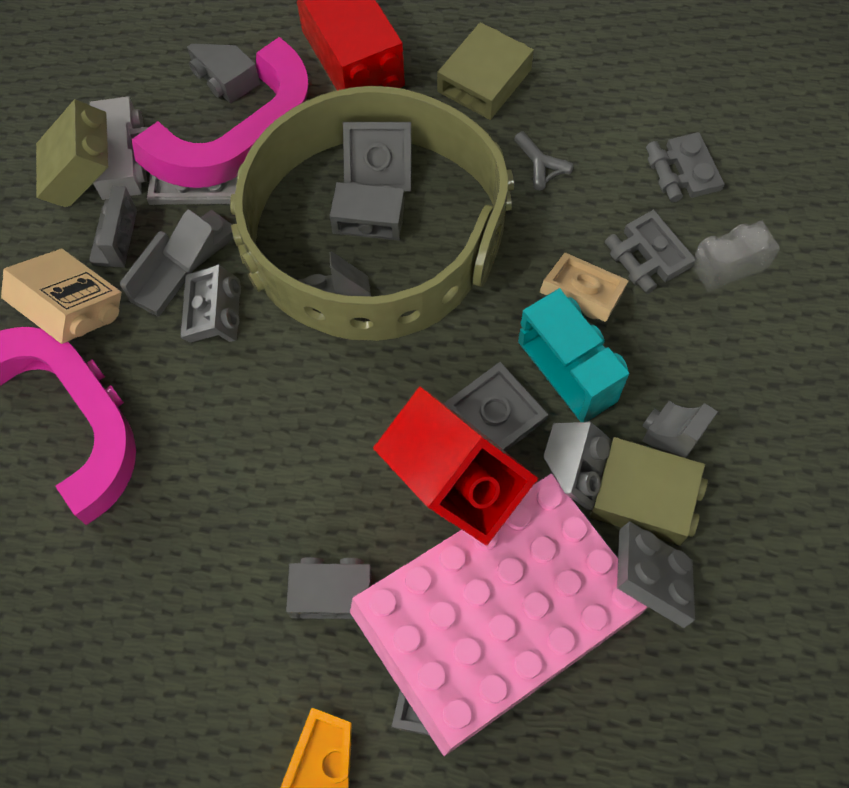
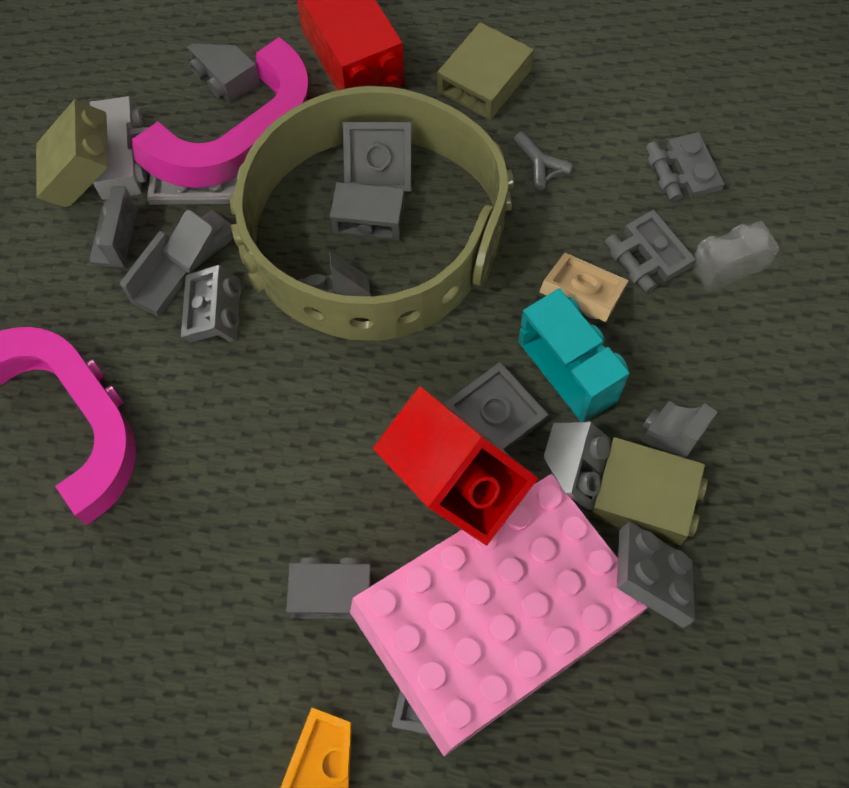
tan brick [1,249,122,344] -> none

